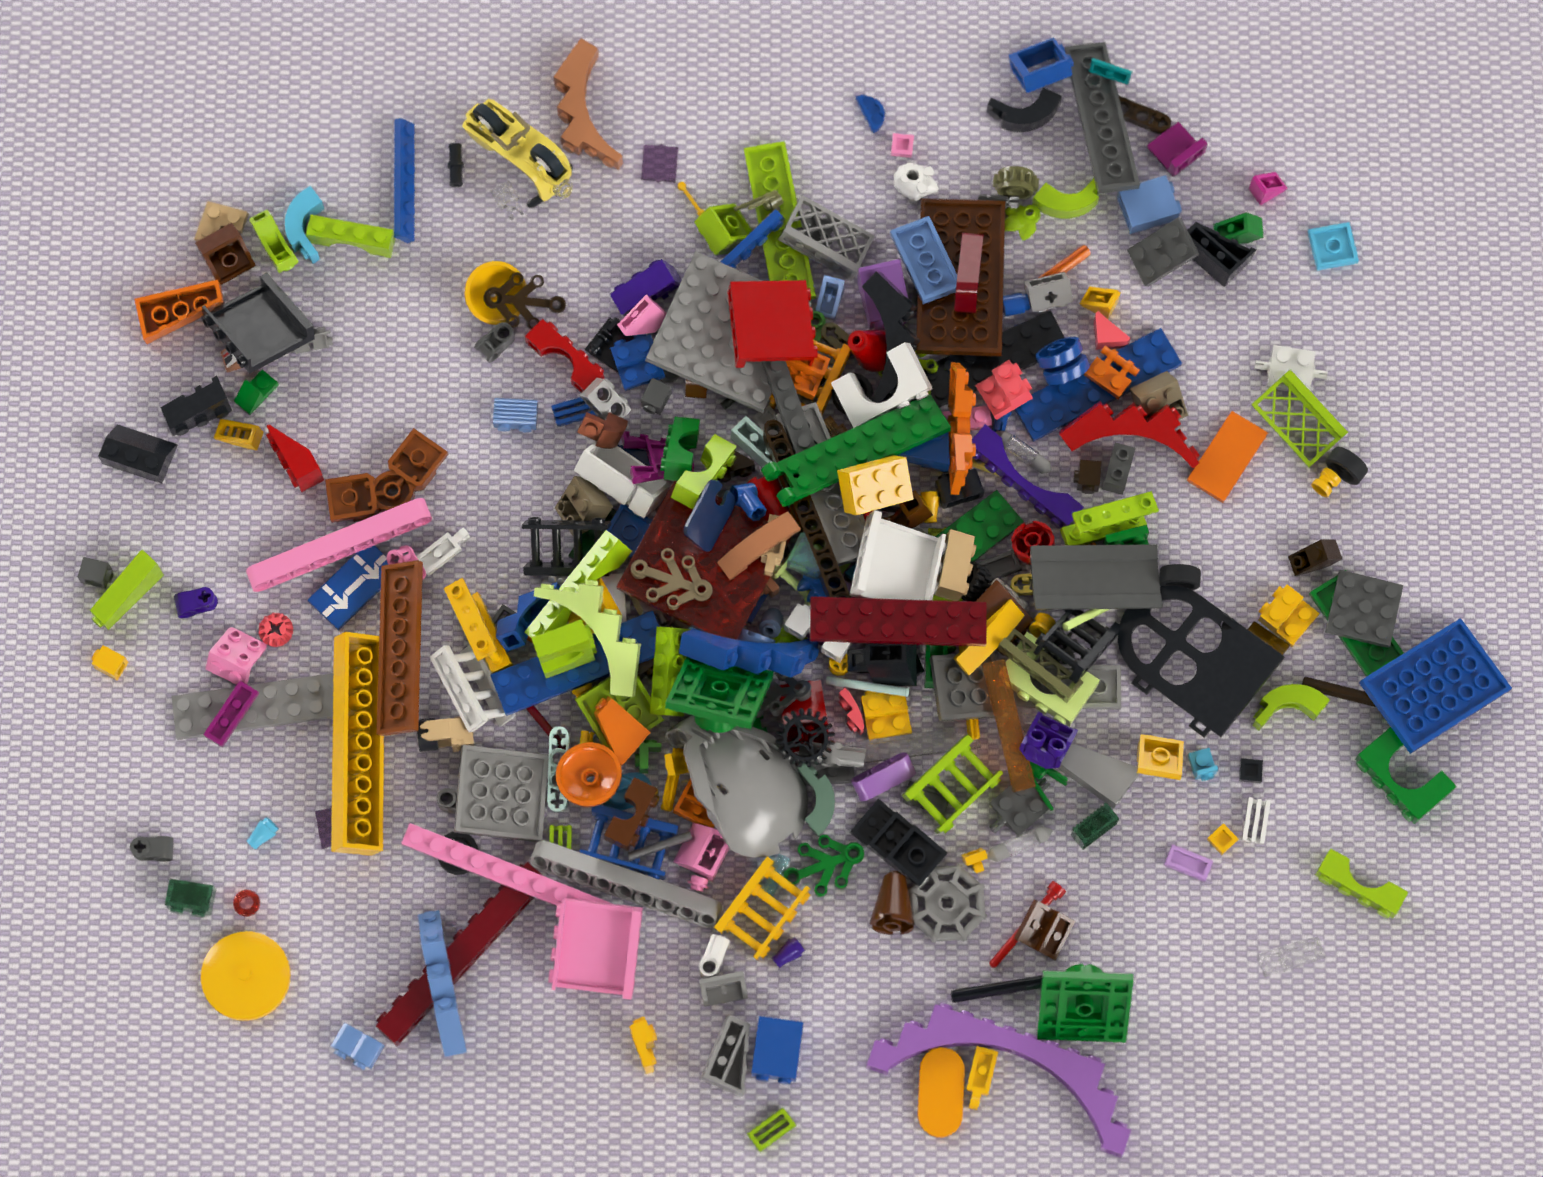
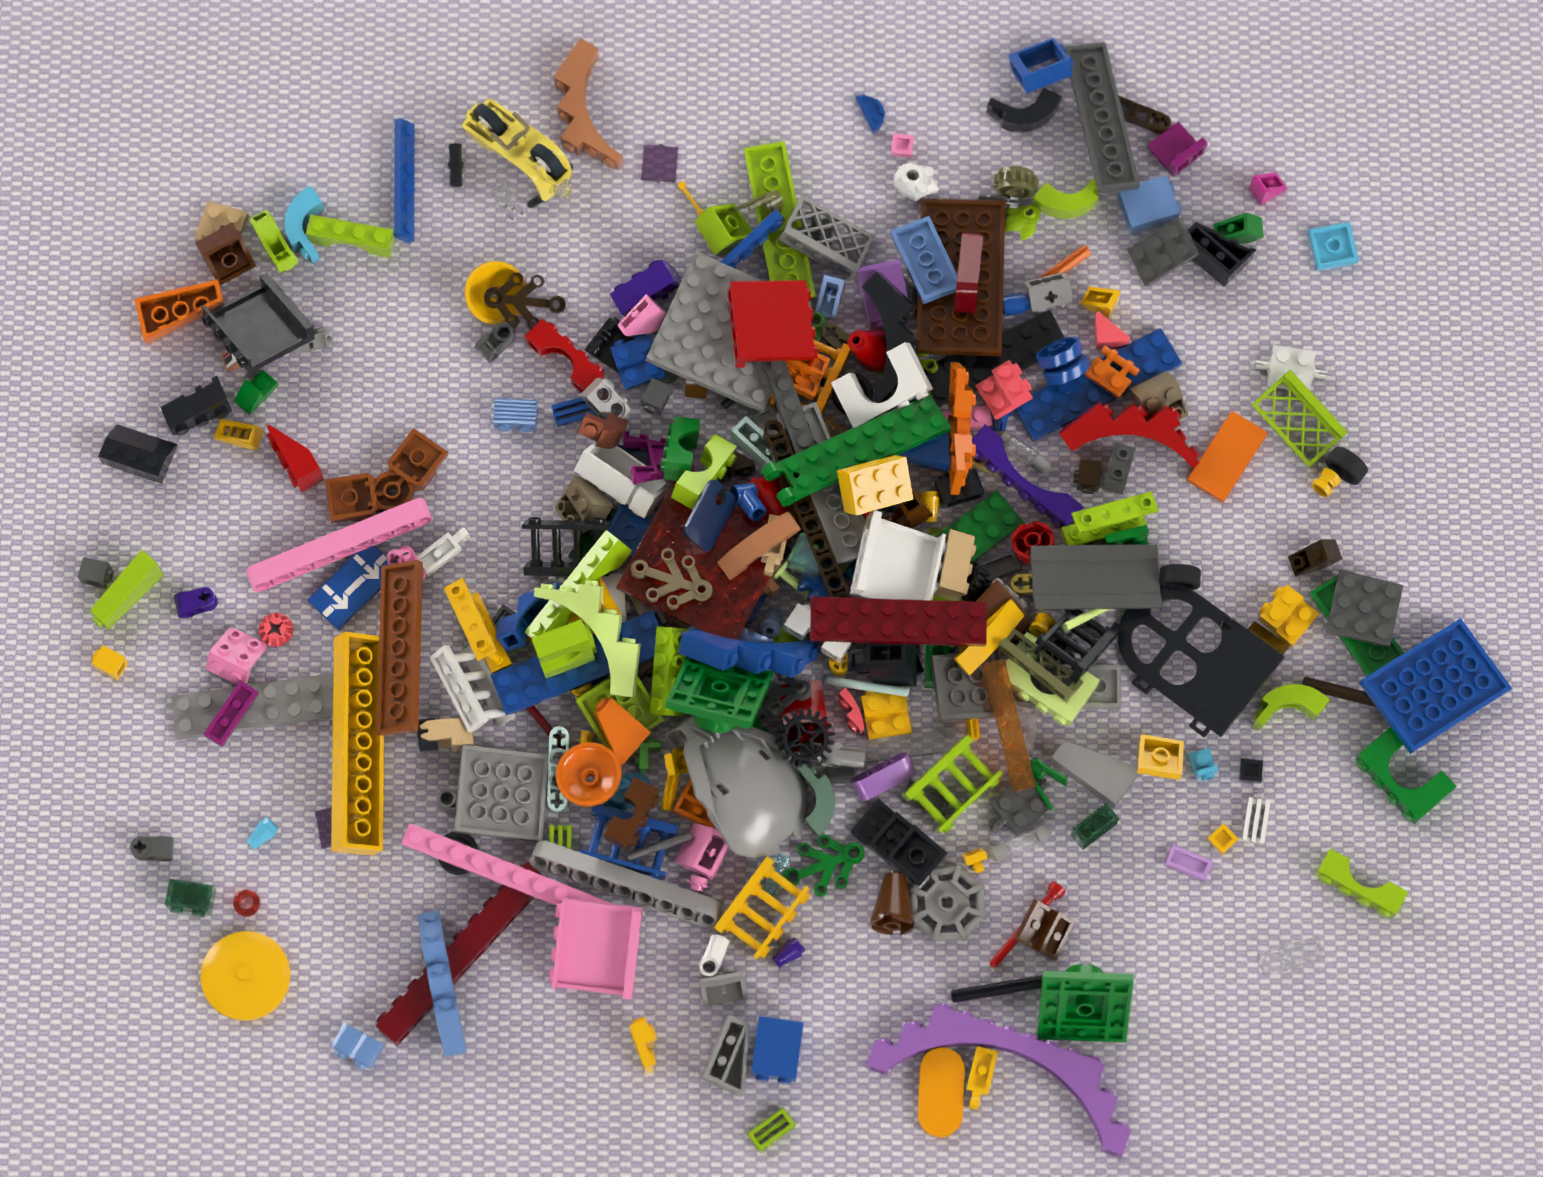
dark purple slope [1019,712,1078,769] -> none
teal slope [1089,58,1133,85] -> none

